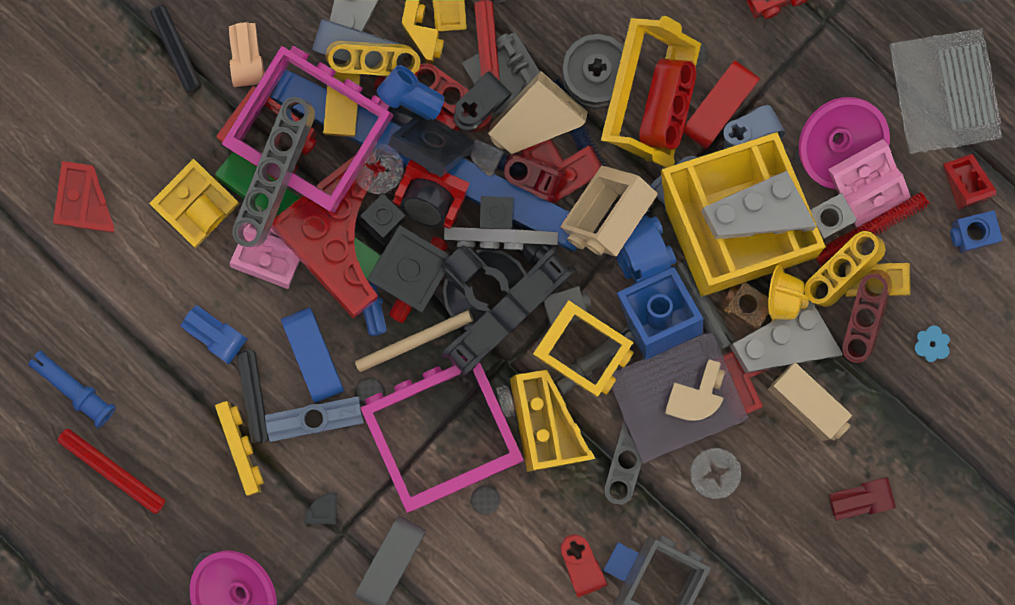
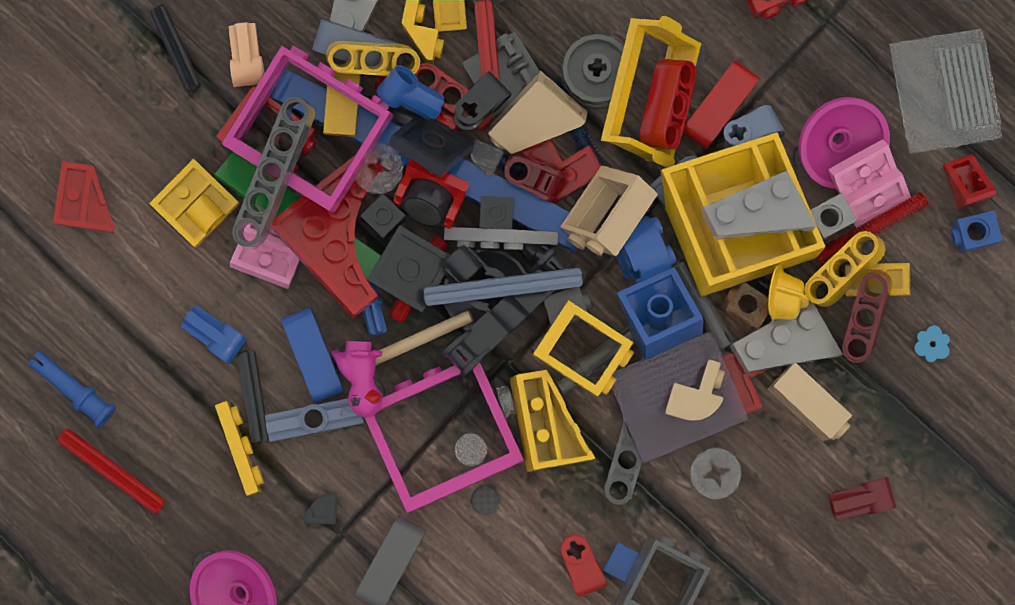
none -> dark pink animal [330,341,382,417]
none -> sand blue axle [424,268,583,306]
none -> clear tile [455,434,487,466]

